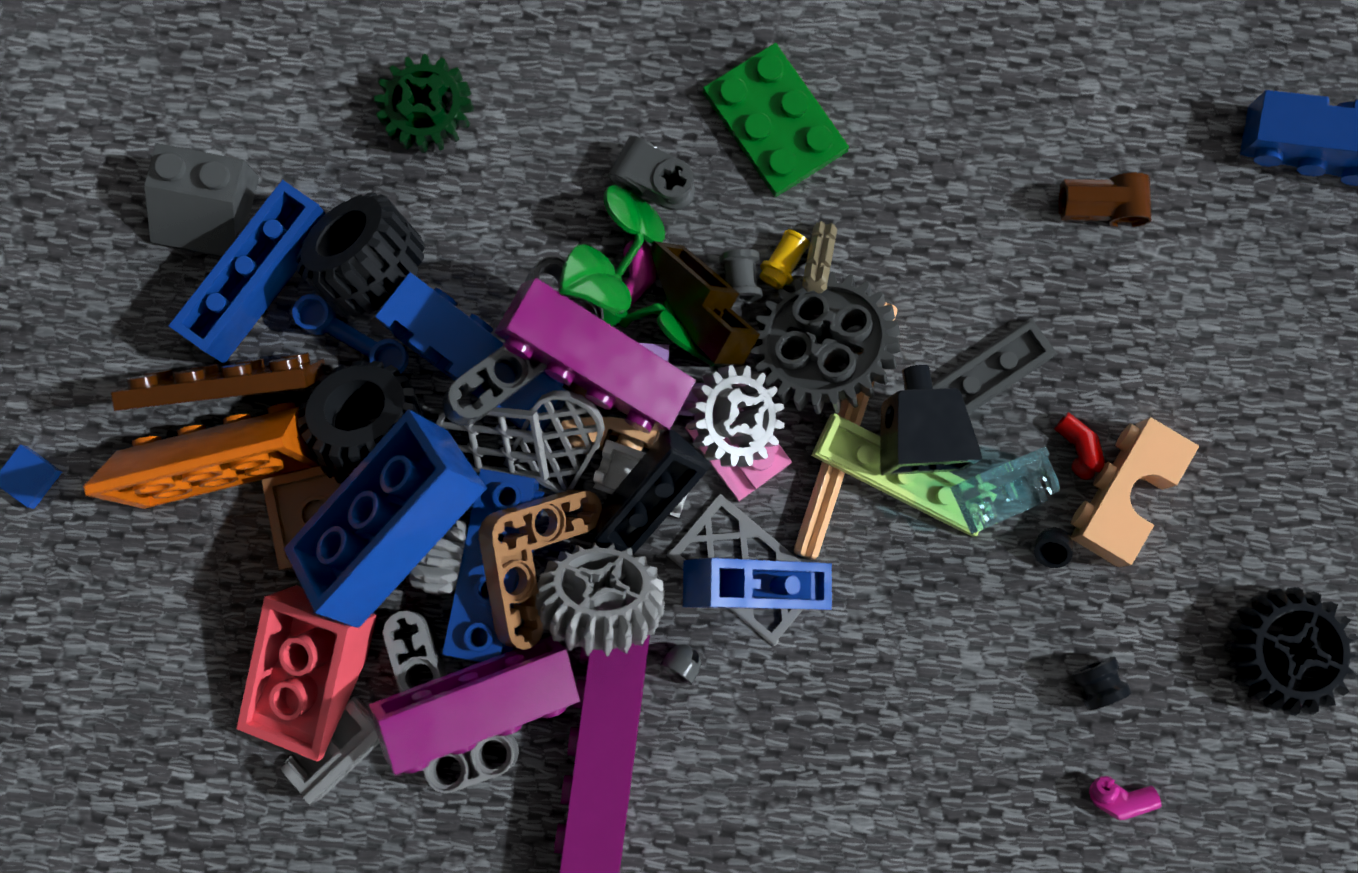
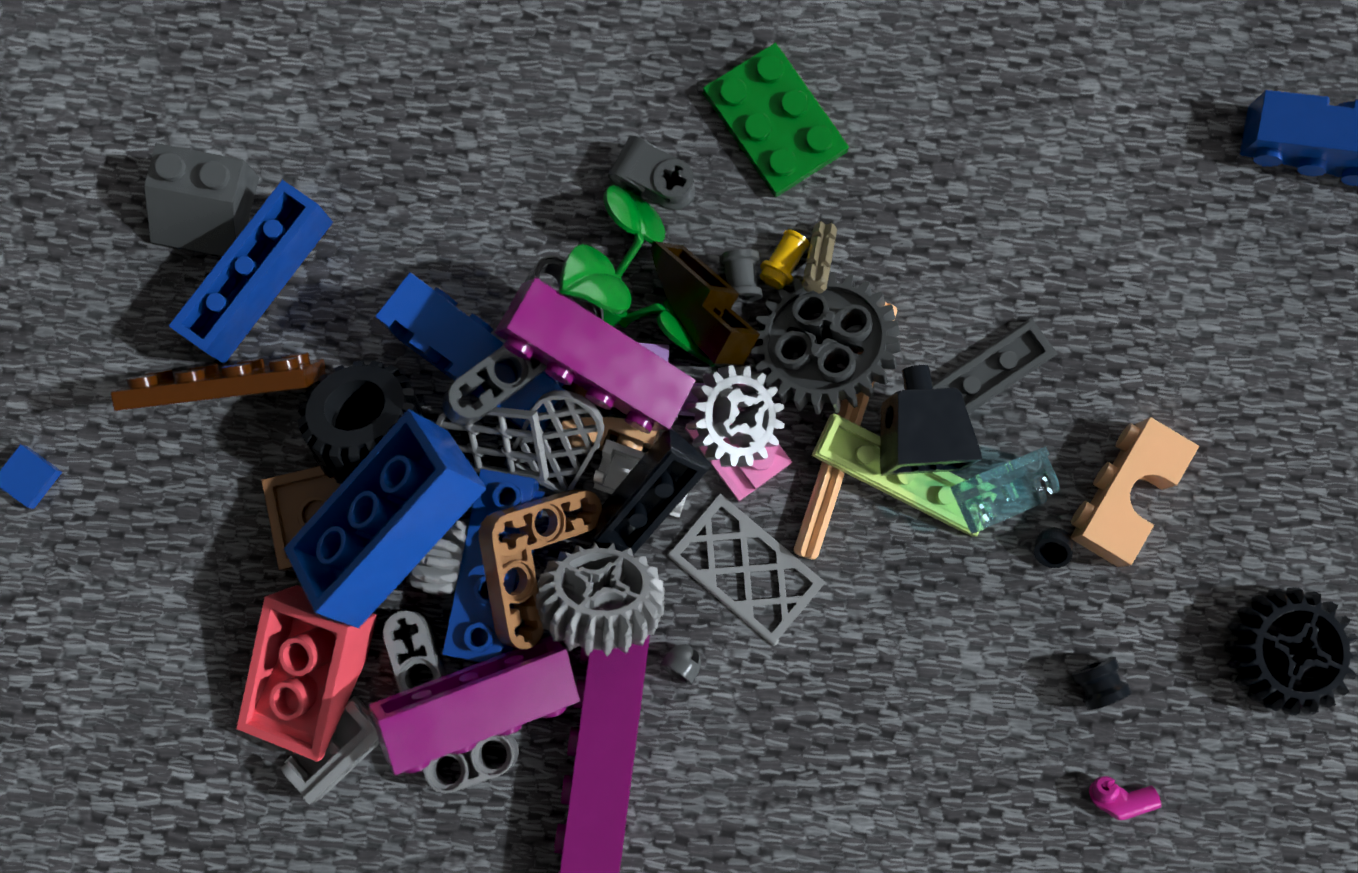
orange slope [84,403,319,509] -> none
blue bar [292,294,409,374] -> none
black tyre [296,193,425,317] -> none
dark green gear [374,54,474,153] -> none
dark pink arm [623,240,656,307] -> none
blue slope [683,558,832,610] -> none
red arm [1054,412,1105,480] -> none
reddish brown piece [1058,172,1151,227] -> none

